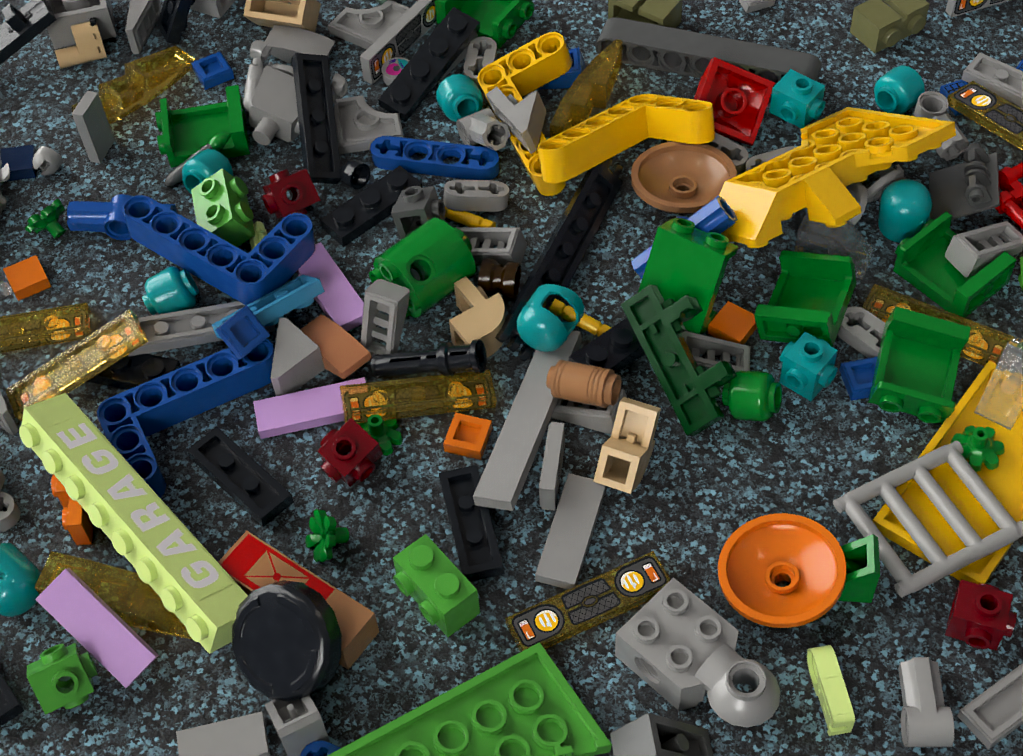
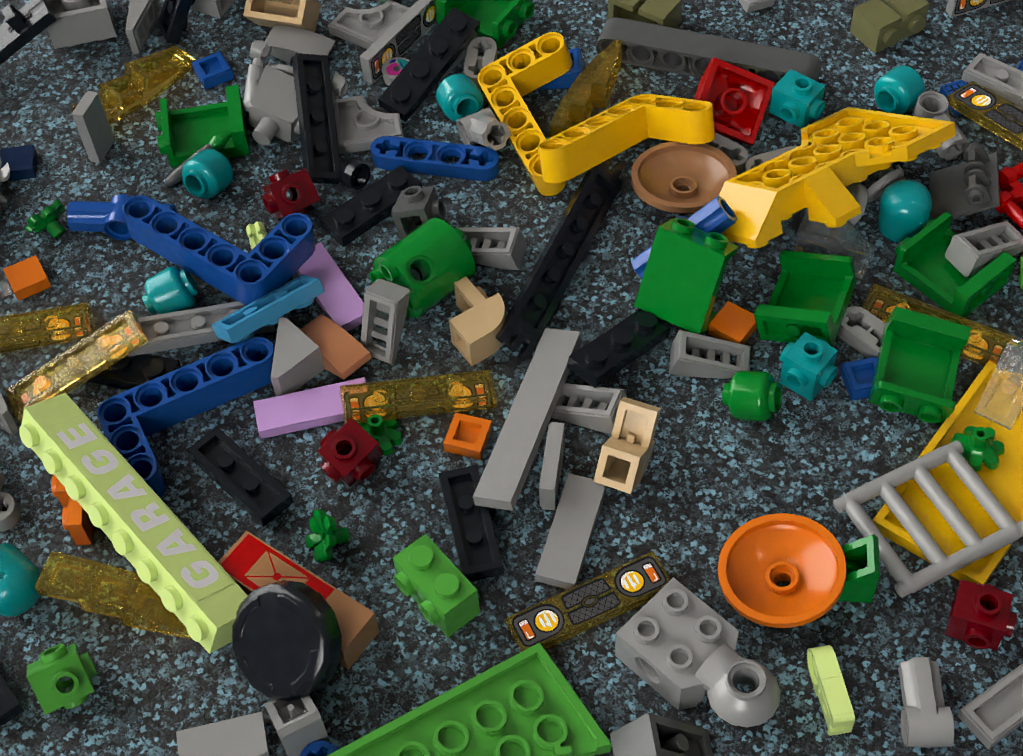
light grey hinge [32,146,63,176] -> none
lavender tile [35,568,159,688] -> none
tan piece [55,18,107,69] -> none
bright green brick [191,168,255,247] -> none
blue tile [215,305,270,359] -> none
black pin [371,339,487,379] -> none
light grey beam [443,180,509,212] -> none
yellow wheel [445,206,496,227] -> none
dark brown wheel [478,258,521,299] -> none
light grey slope [486,86,546,154] -> none
teal helmet [517,284,584,352] -> none
medium nougat head [546,359,622,408] -> none
yellow wheel [549,299,612,337] -> none
dark green hinge [620,284,737,436] -> none

